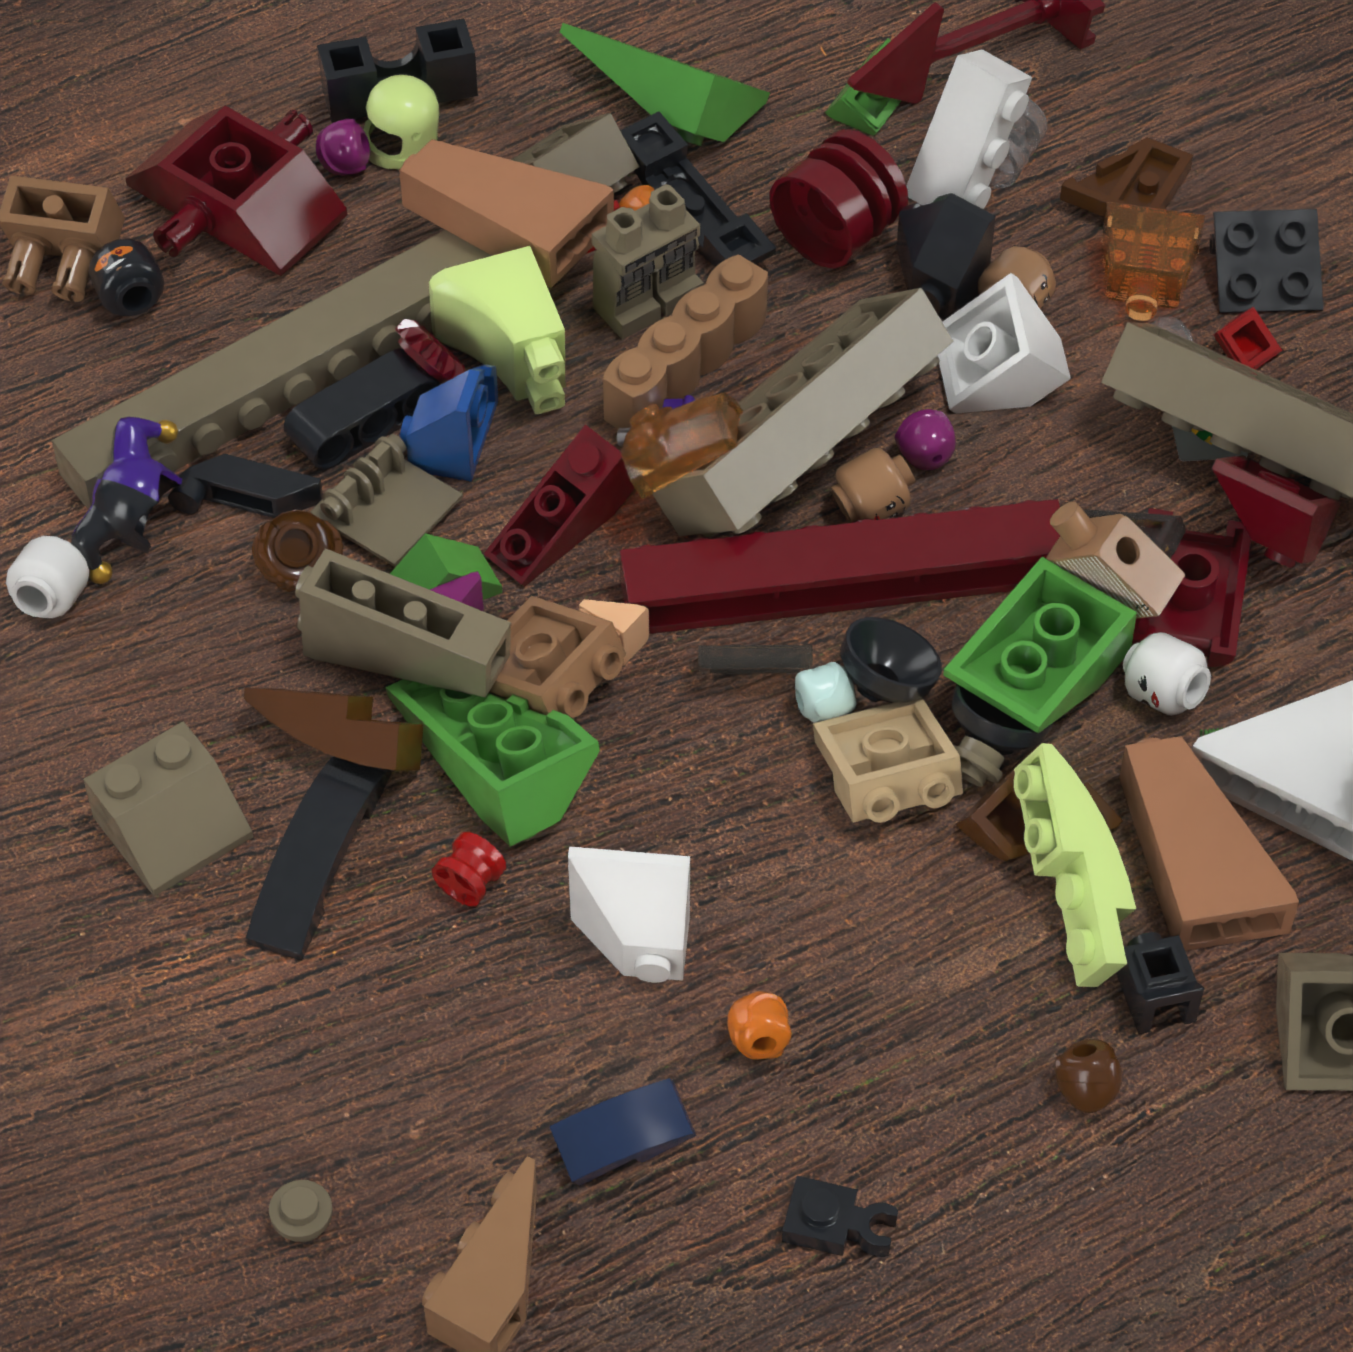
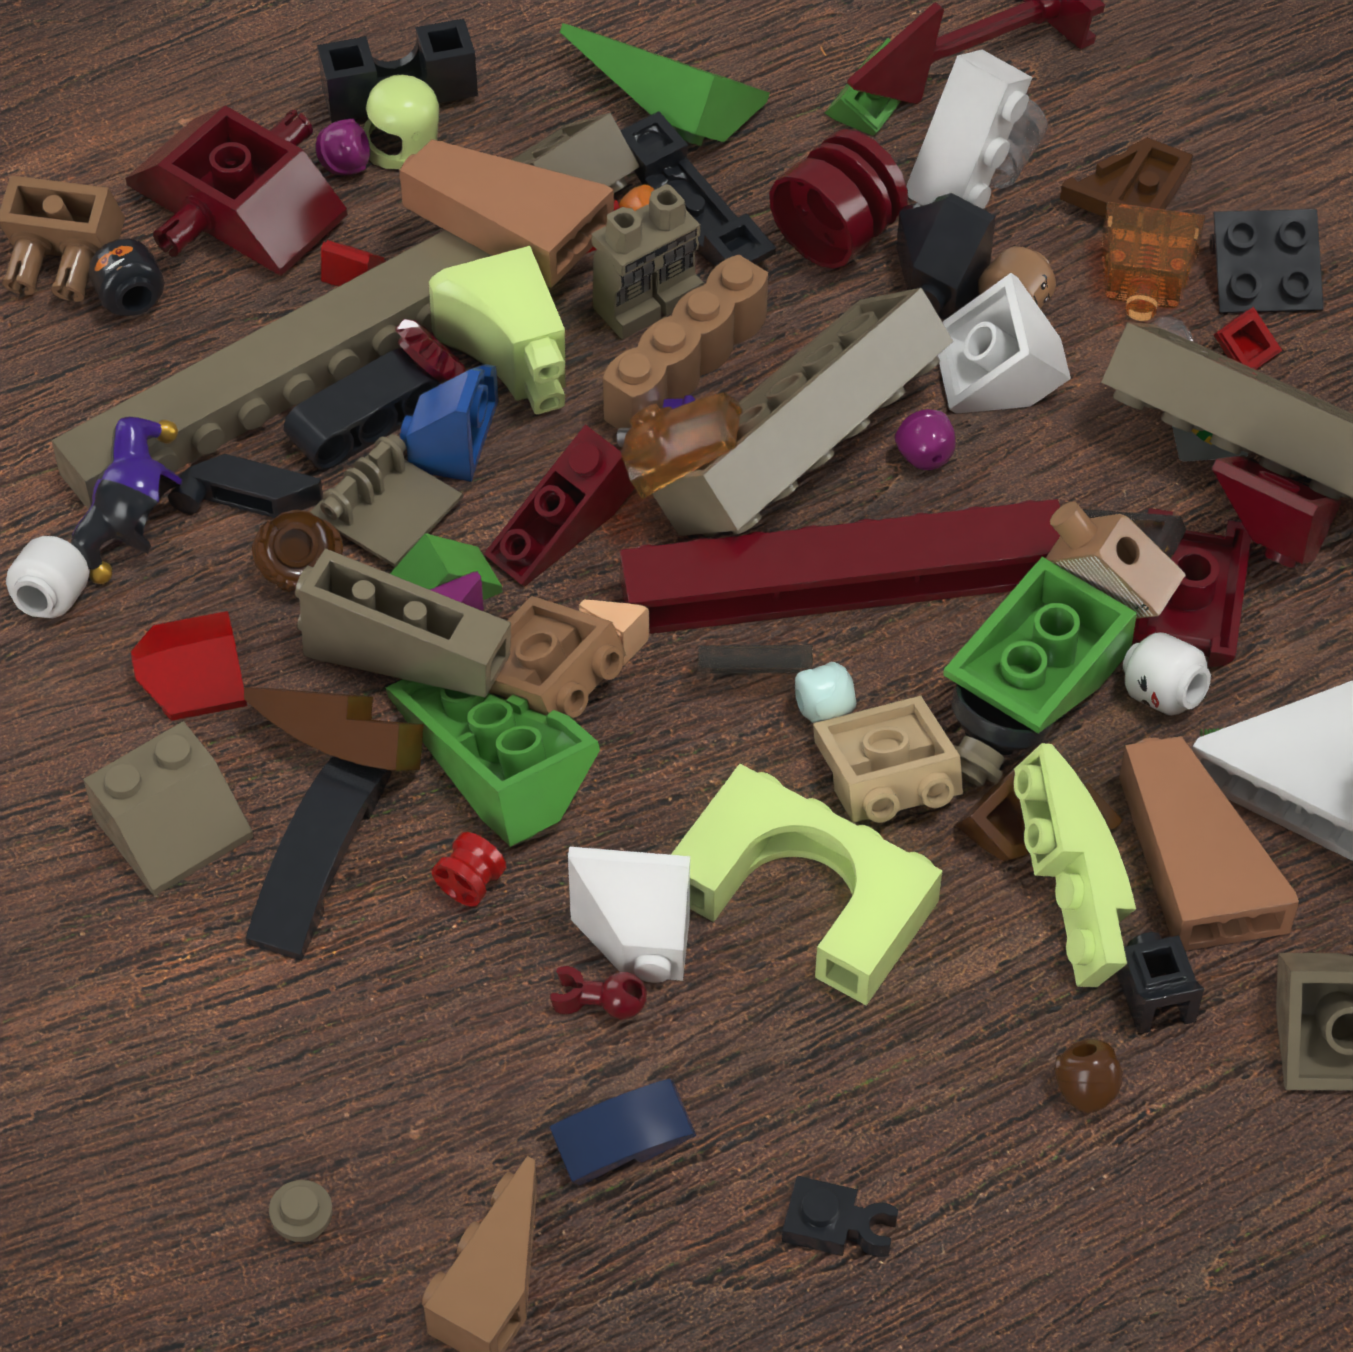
orange piece [727,991,792,1060] -> none
medium nougat head [830,448,916,523] -> none
black piece [840,617,942,703] -> none
none -> red slope [130,611,247,721]
none -> red slope [321,240,386,287]
none -> dark red arm [549,966,647,1020]
none -> yellowish green arch [671,764,942,1006]

